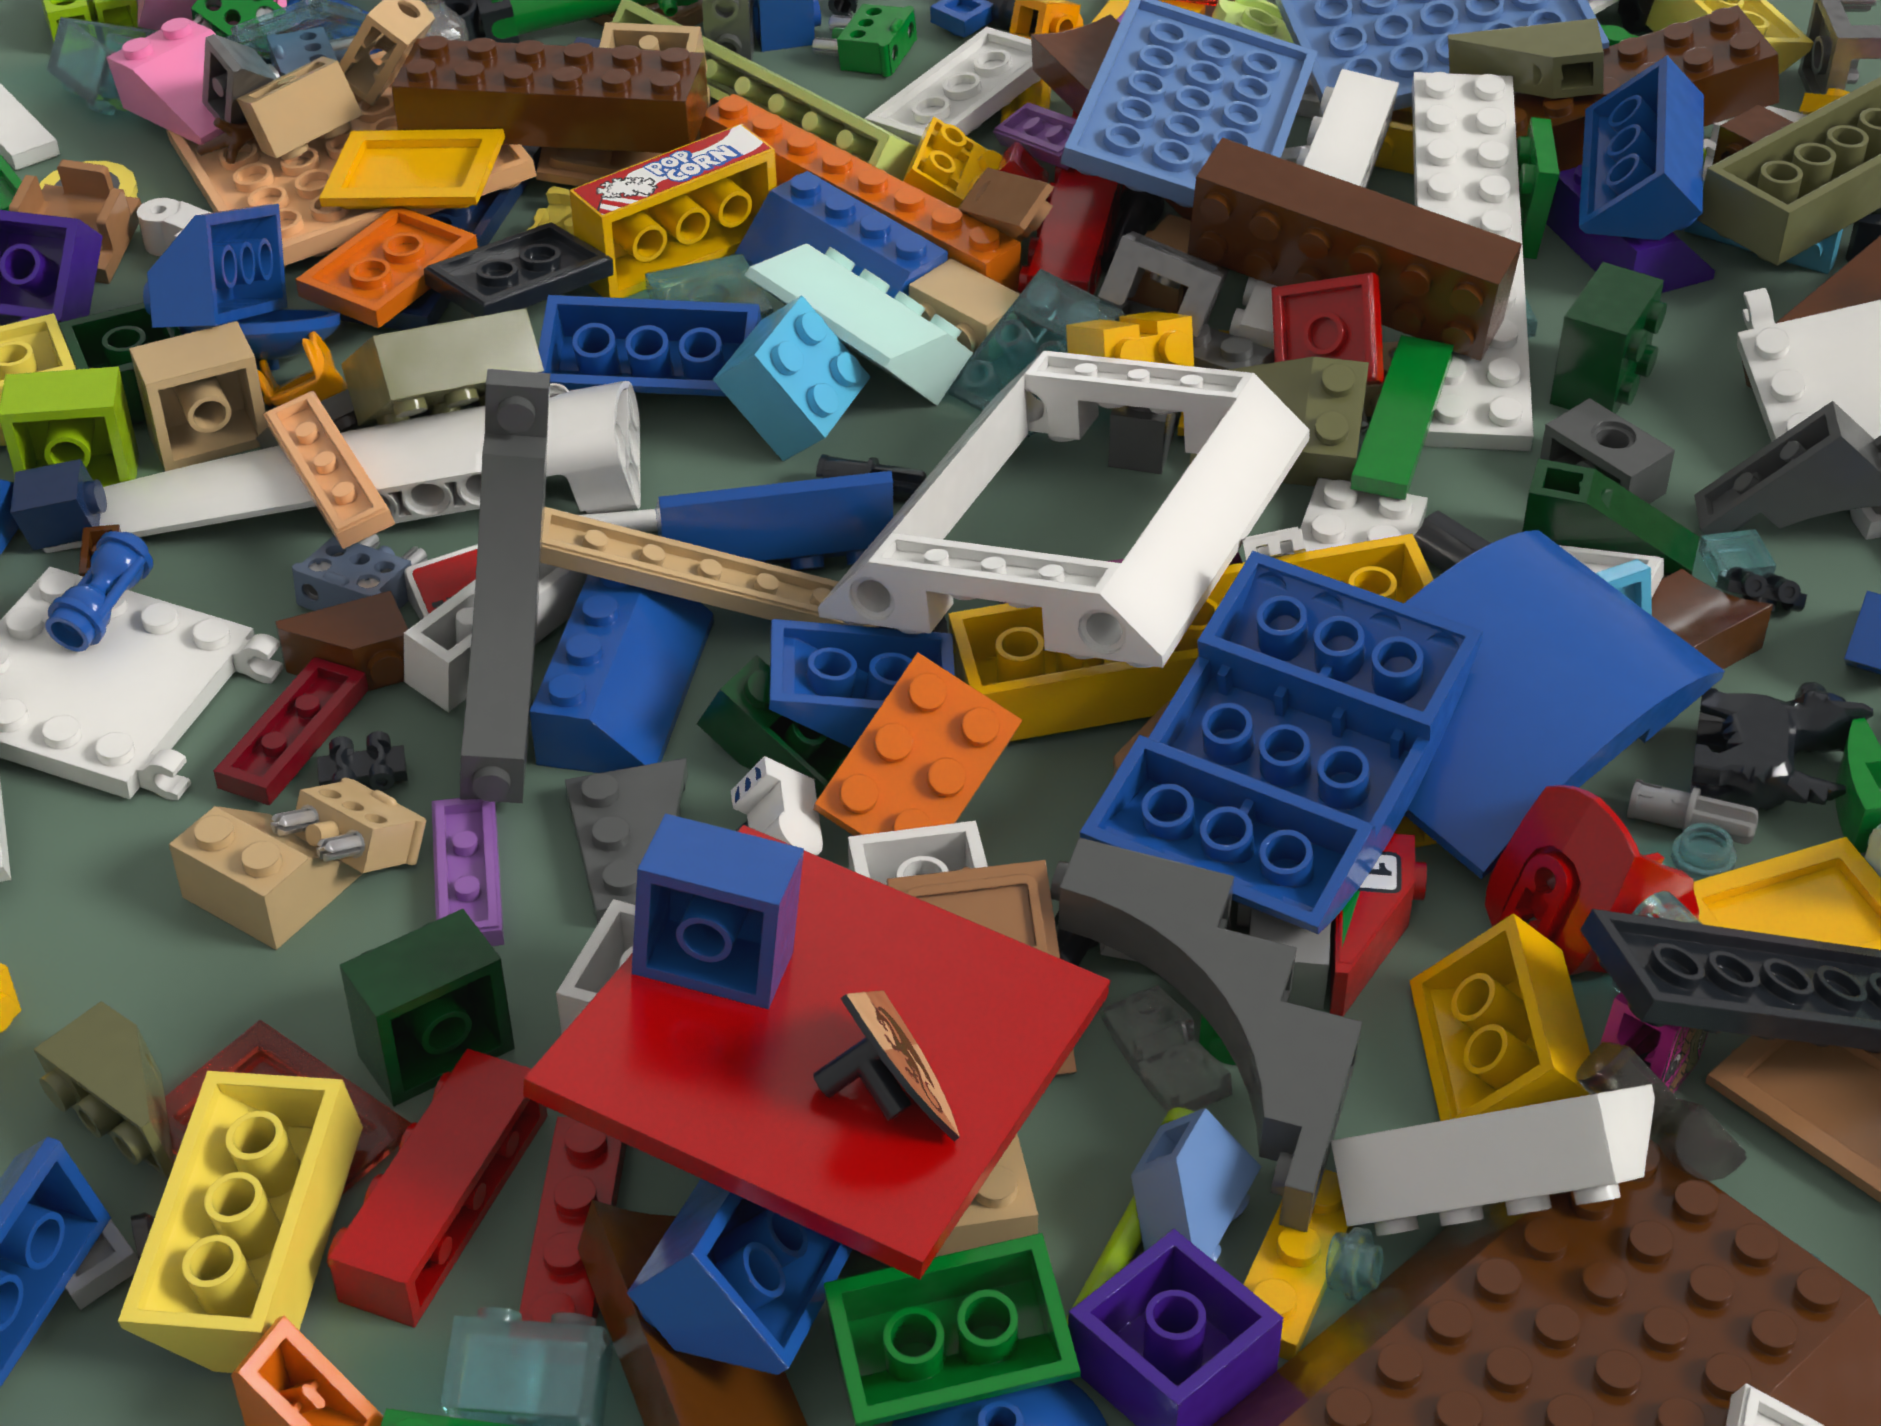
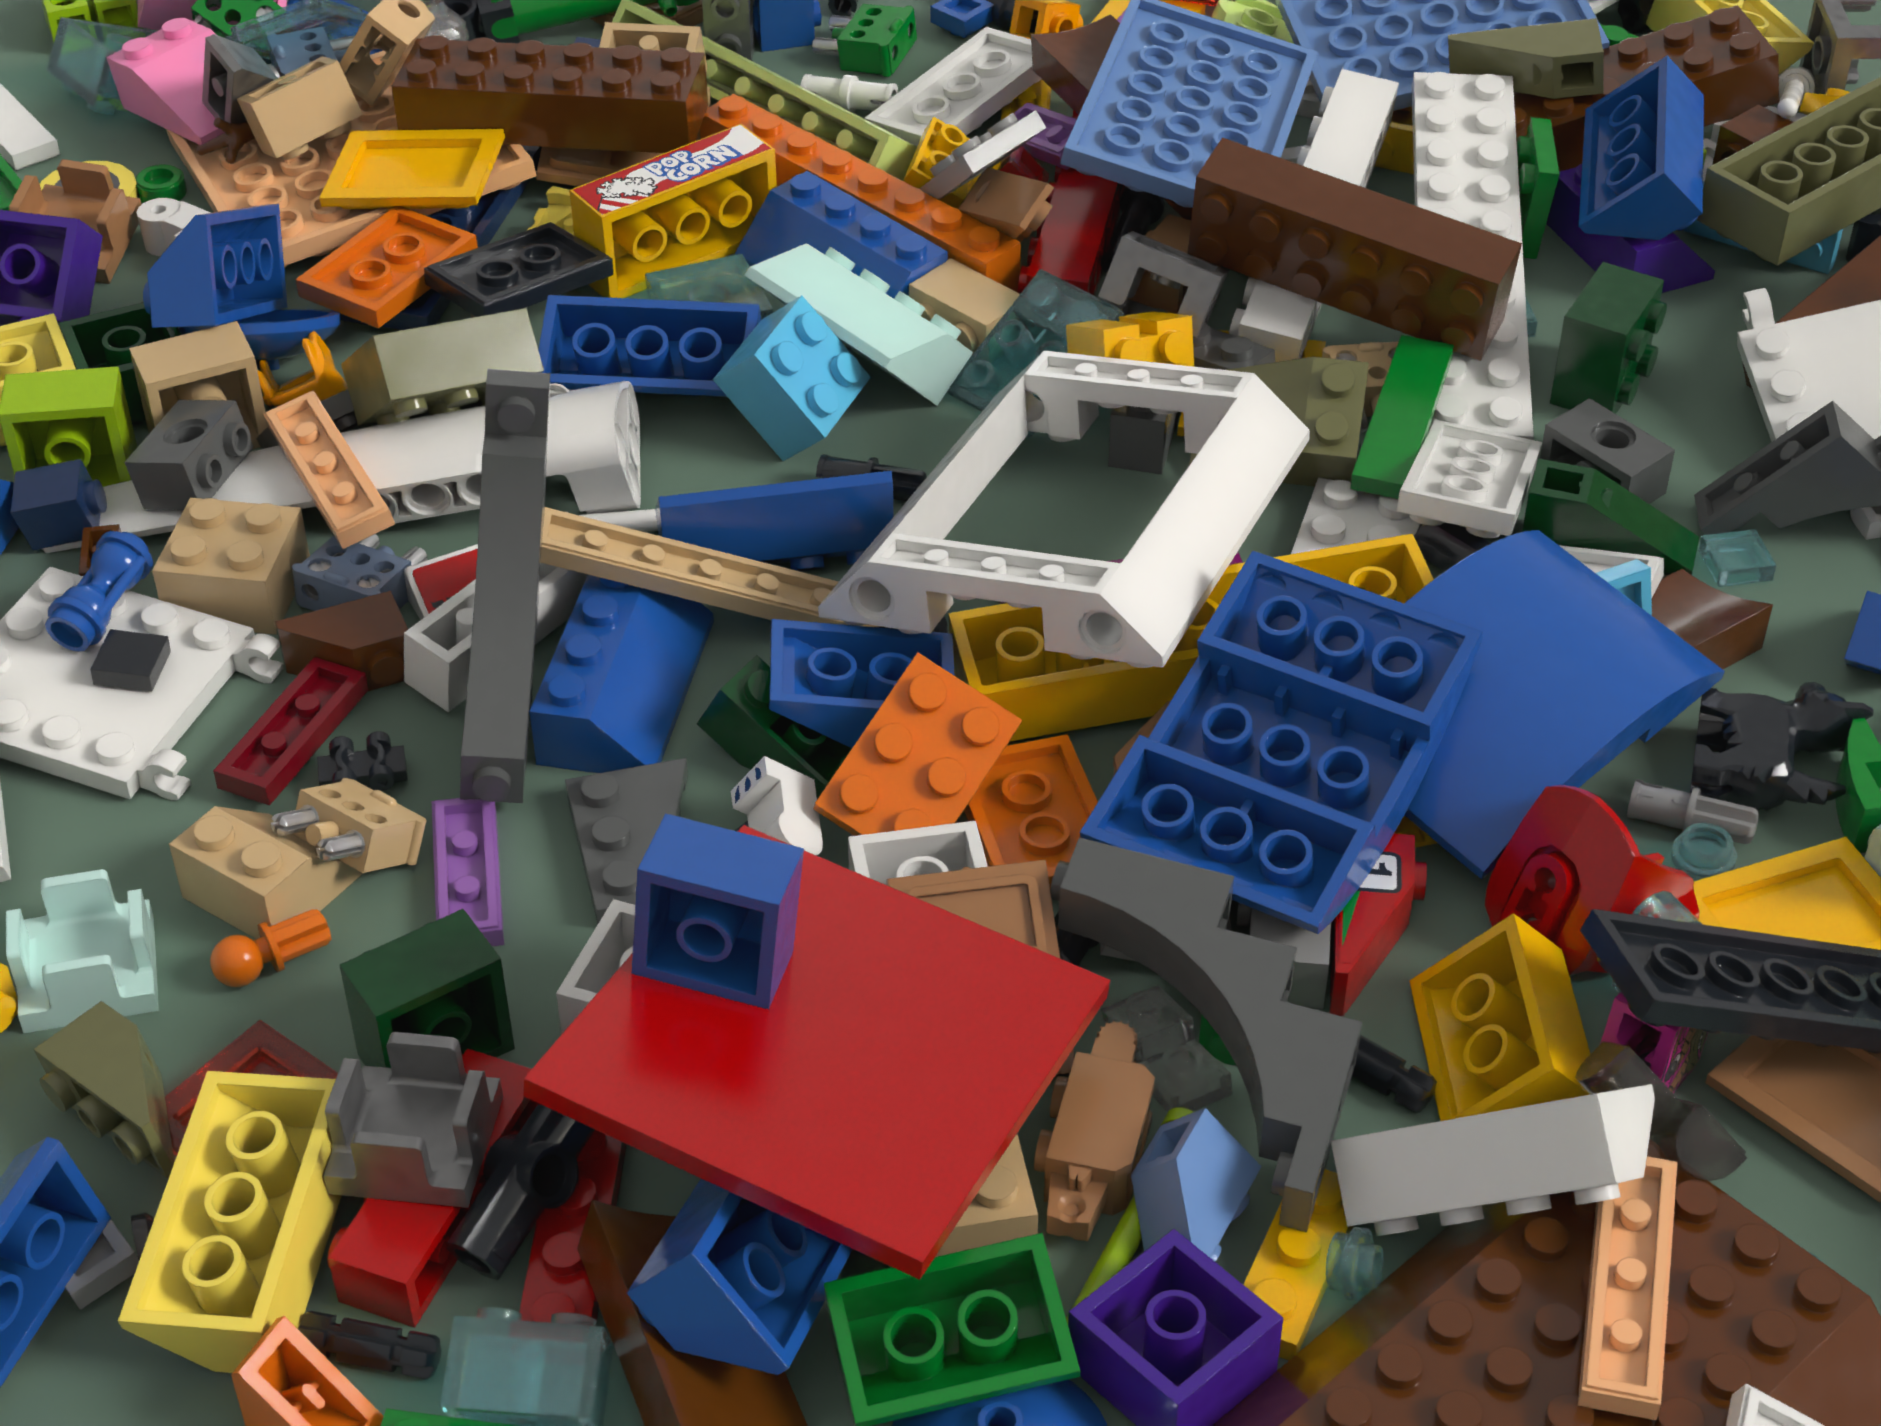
shield [813,990,960,1141] -> none
white tile [1242,526,1306,560] -> none
red tile [1271,272,1384,385] -> none
black piece [1716,567,1807,612] -> none
none -> light aqua panel [6,869,159,1034]
none -> black tile [90,629,171,692]
none -> dark grey brick [124,400,254,510]
none -> green tile [135,164,187,203]
none -> tan brick [152,497,310,635]
none -> orange axle [210,909,331,987]
none -> black axle [298,1311,442,1379]
none -> flat silver panel [323,1032,503,1208]
none -> black piece [447,1103,595,1280]
none -> white pin [800,74,898,113]
none -> light grey plate [919,110,1047,200]
none -> orange plate [964,734,1098,890]
none -> medium nougat hinge [1034,1020,1155,1241]
none -> black axle [1352,1035,1437,1112]
none -> white plate [1396,419,1542,538]
none -> light nougat tile [1578,1157,1677,1420]
none -> white piece [1777,67,1815,118]

